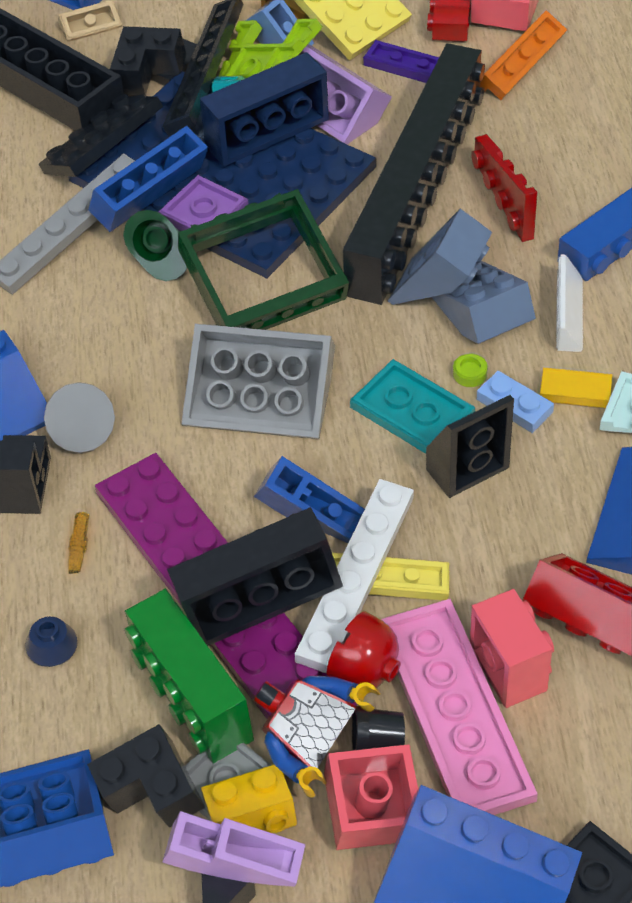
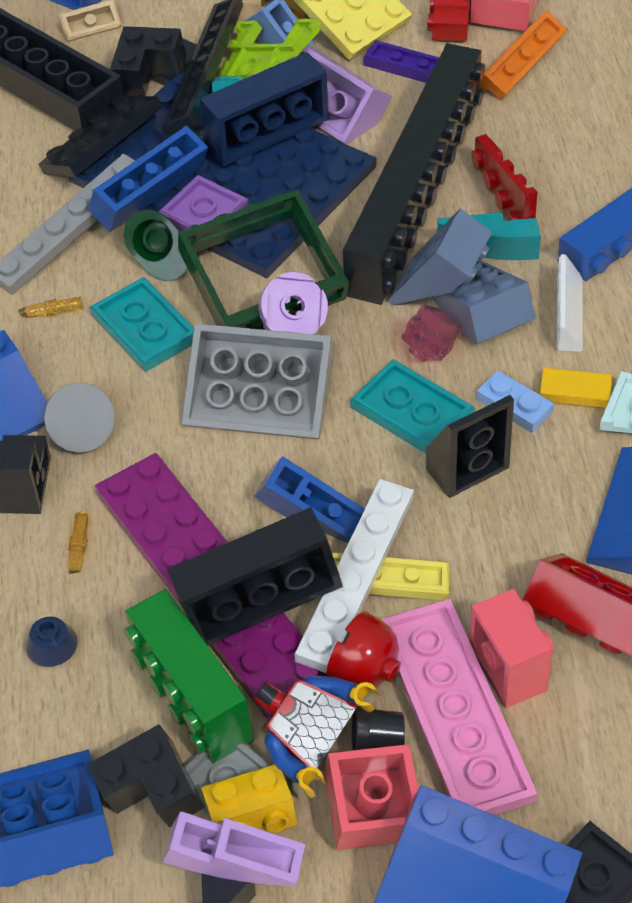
lime tile [453,354,488,387] -> none
none -> clear yellow piece [18,296,83,318]
none -> teal tile [89,277,194,372]
none -> lavender plate [259,272,328,334]
none -> clear pink brick [401,304,463,361]
none -> teal slope [437,212,541,260]

